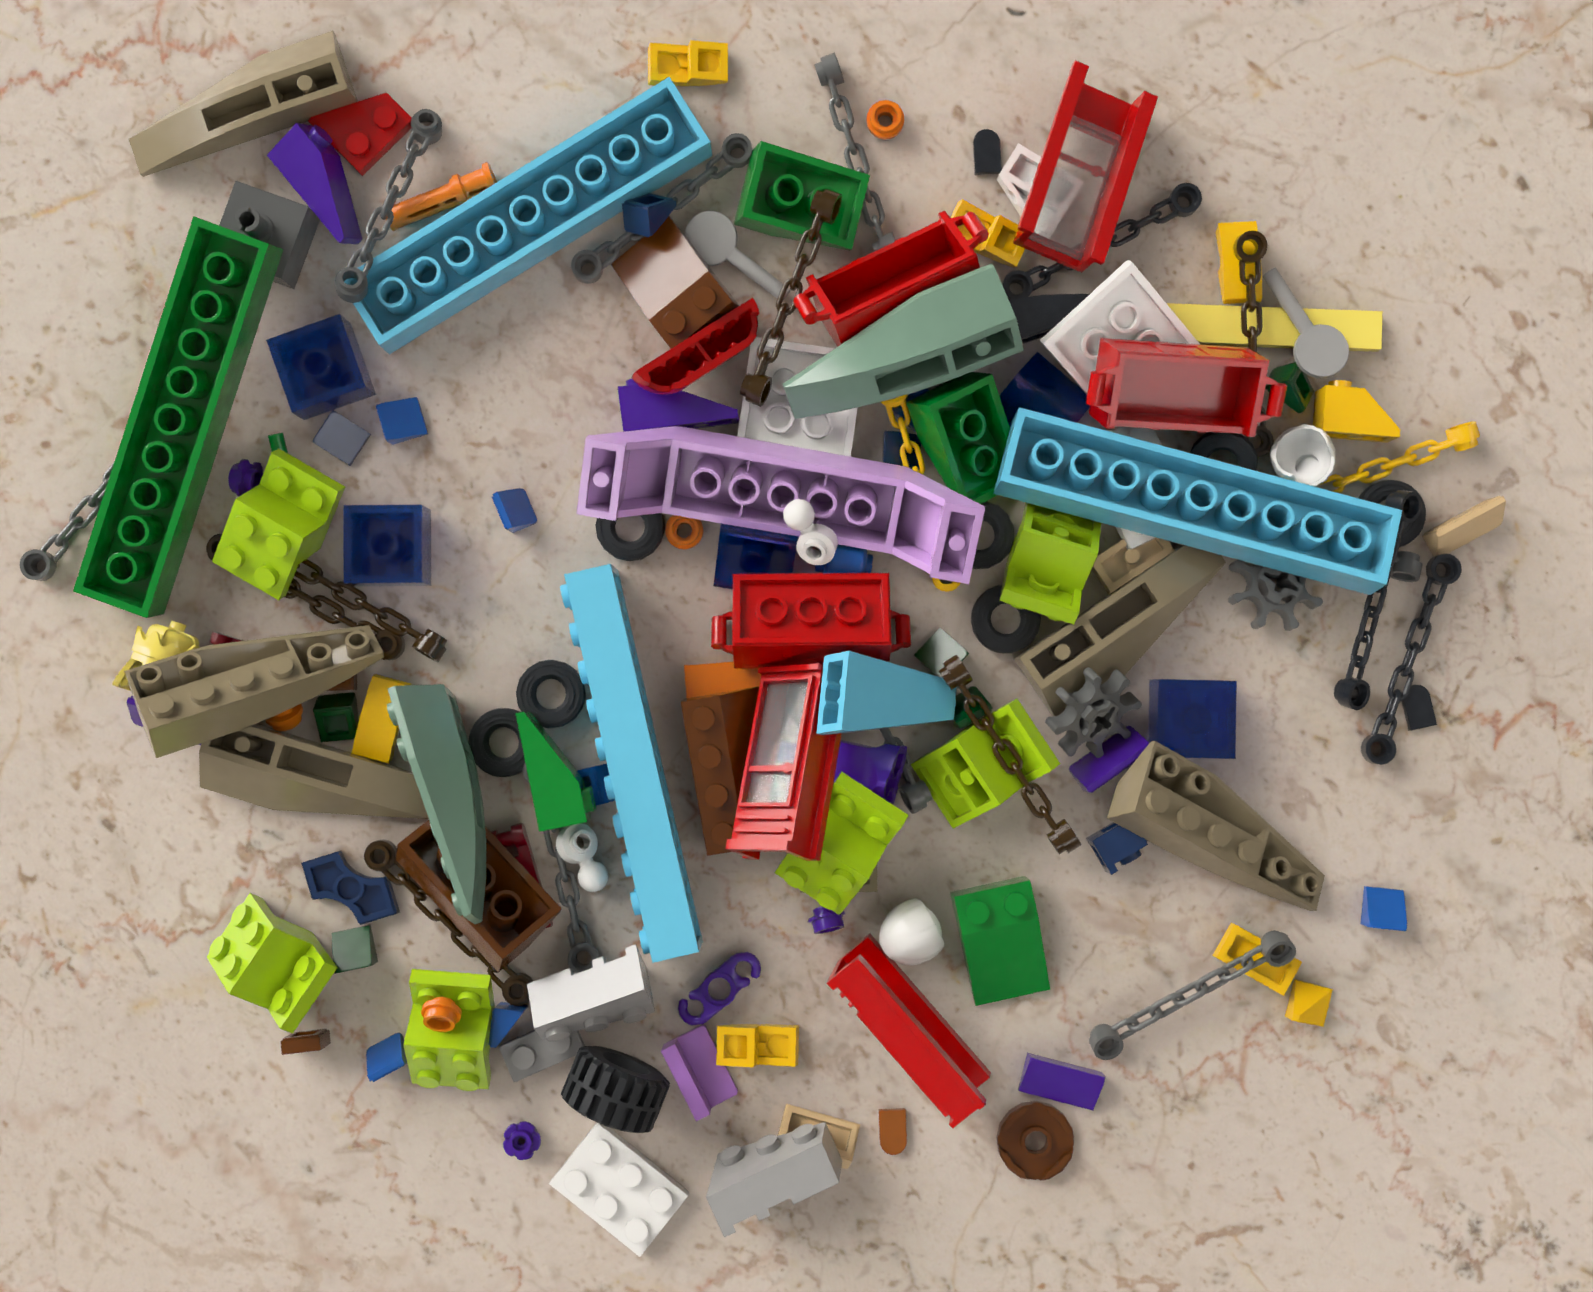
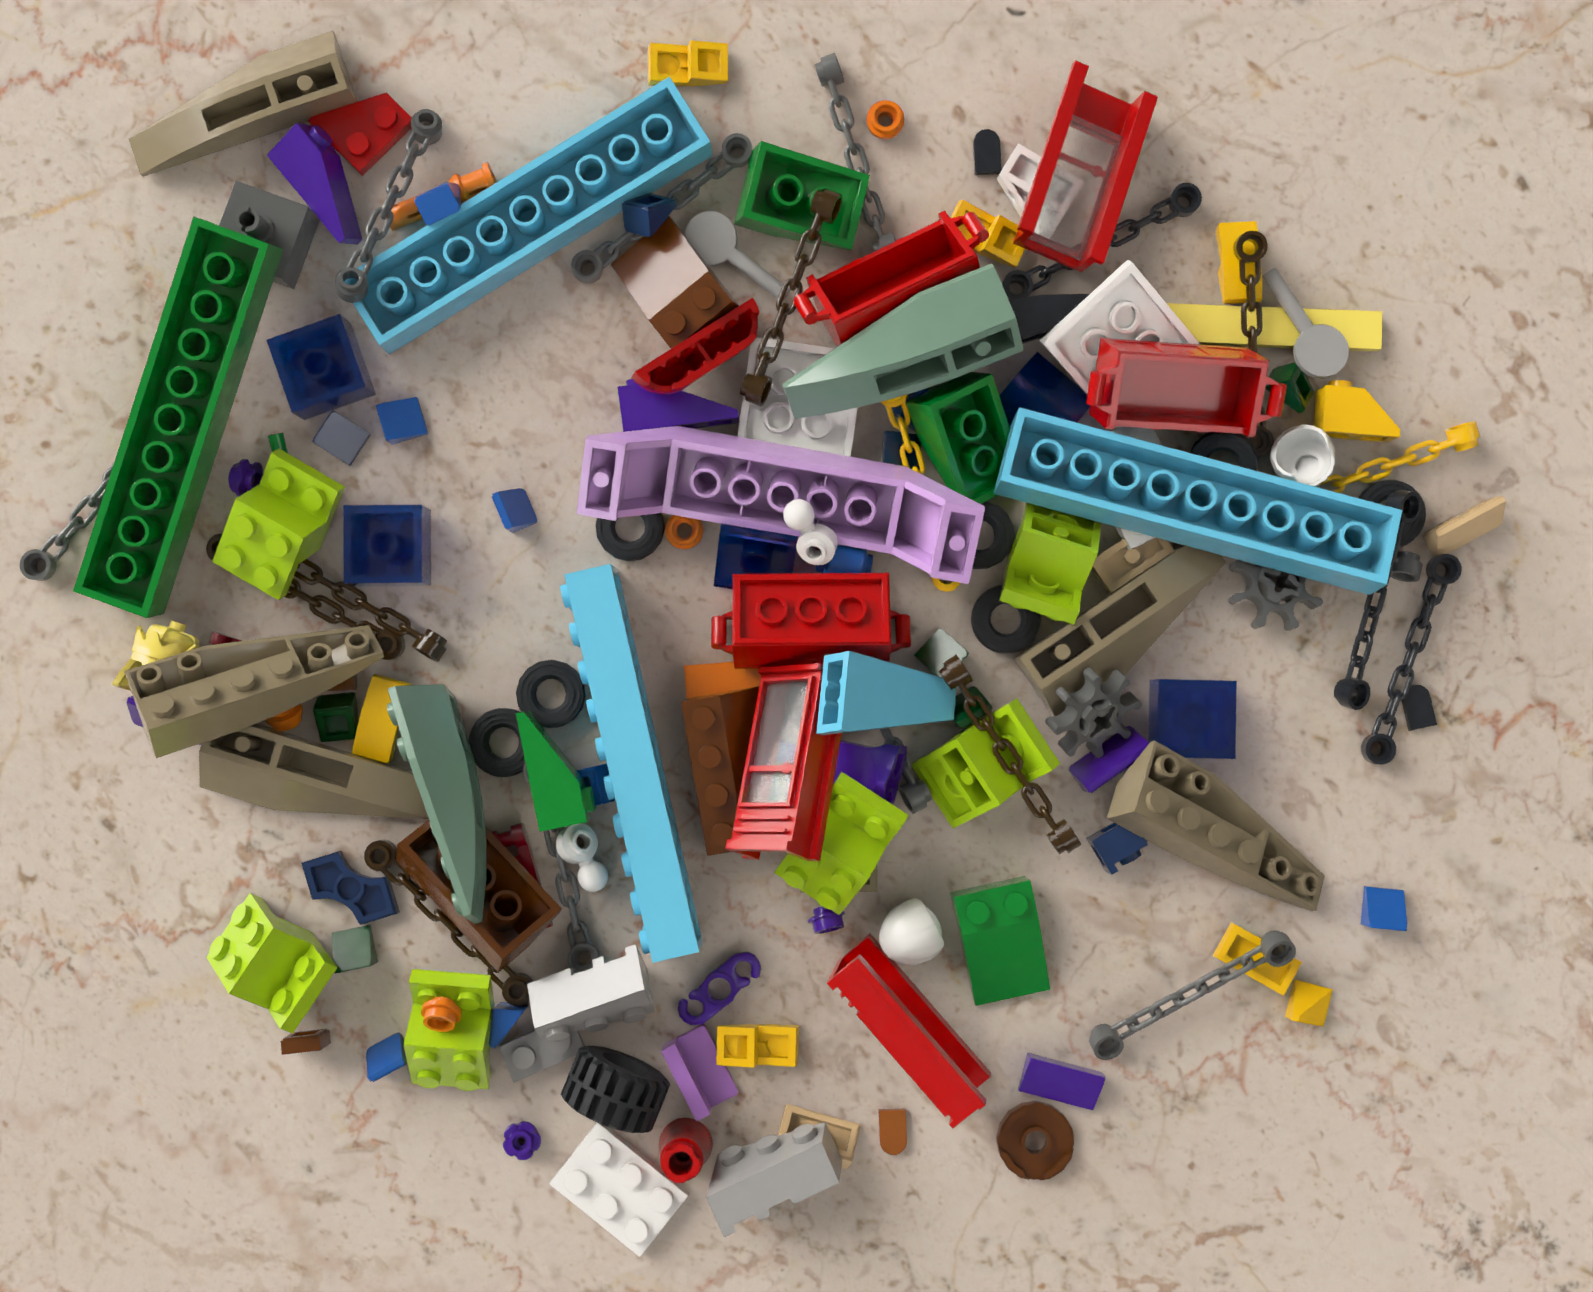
none -> blue slope [414,182,461,225]
none -> red plant [659,1117,713,1183]

